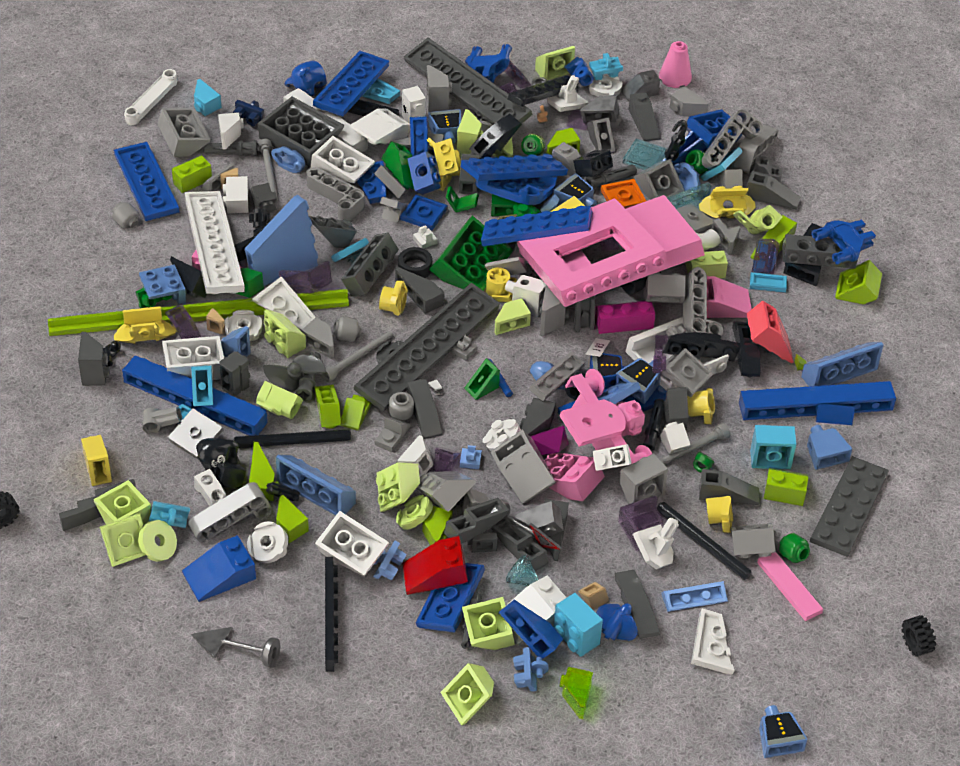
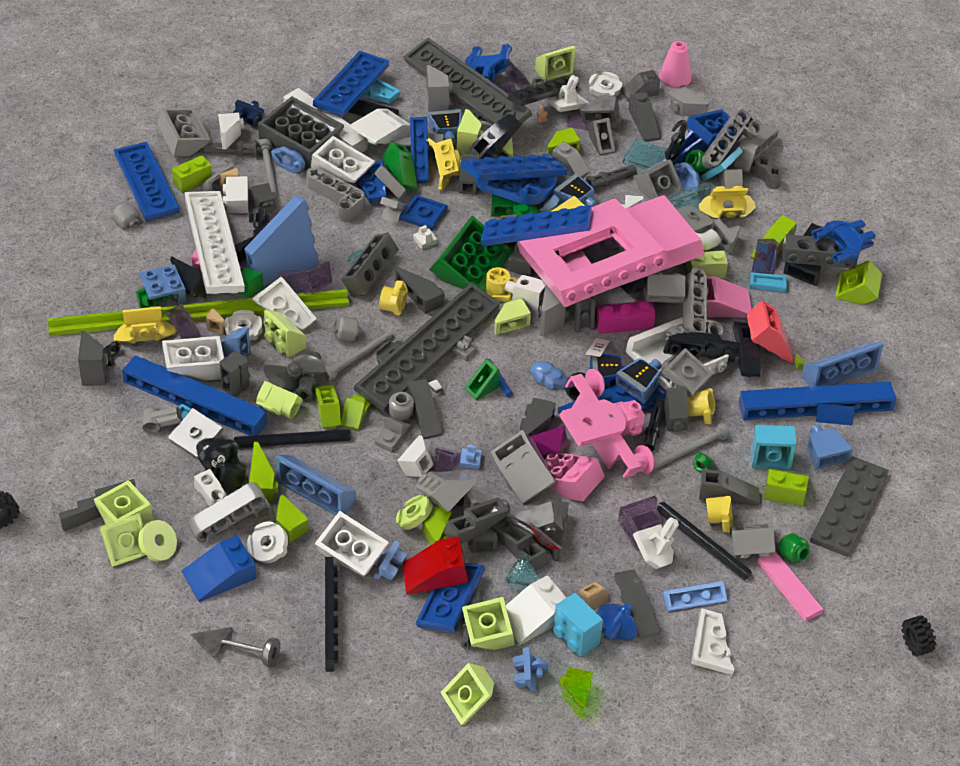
light yellow slope [81,435,112,486] -> none
white piece [124,69,178,125] -> none
medium azure hips [149,501,190,528] -> none
medium azure slope [191,365,213,406] -> none
medium azure slope [194,79,222,116] -> none
black axle [266,482,300,501] -> none
blue piece [284,60,327,96] -> none
light grey slope [302,317,334,359] -> none
dark grey slope [309,216,357,248] -> none
medium azure tile [331,238,369,262] -> none
yellowish green slope [376,463,420,512] -> none
black tyre [398,247,433,278] -> none
white brick [402,86,426,123] -> none
blue brick [408,152,441,195] -> none
green bracket [446,186,479,213] -> none
white plate [483,419,521,451] -> none
light grey slope [485,257,527,275] -> none
blue slope [499,599,564,659] -> none
green head [521,134,545,156] -> none
light grey tile [529,351,586,401] -> none
blue leg [565,57,594,86] -> none
black brick [573,150,613,177] -> none
medium azure hips [589,53,623,80] -> none
white slope [593,444,631,471] -> none
medium blue plate [597,382,641,404] -> none
orange plate [601,179,646,209] -> none
light grey slope [620,454,668,511] -> none
clear purple piece [653,335,668,373] -> none
white slope [660,422,690,454] -> none
yellowish green piece [733,205,782,234] -> none
dark grey slope [746,171,801,210] -> none
torso [759,705,807,758] -> none

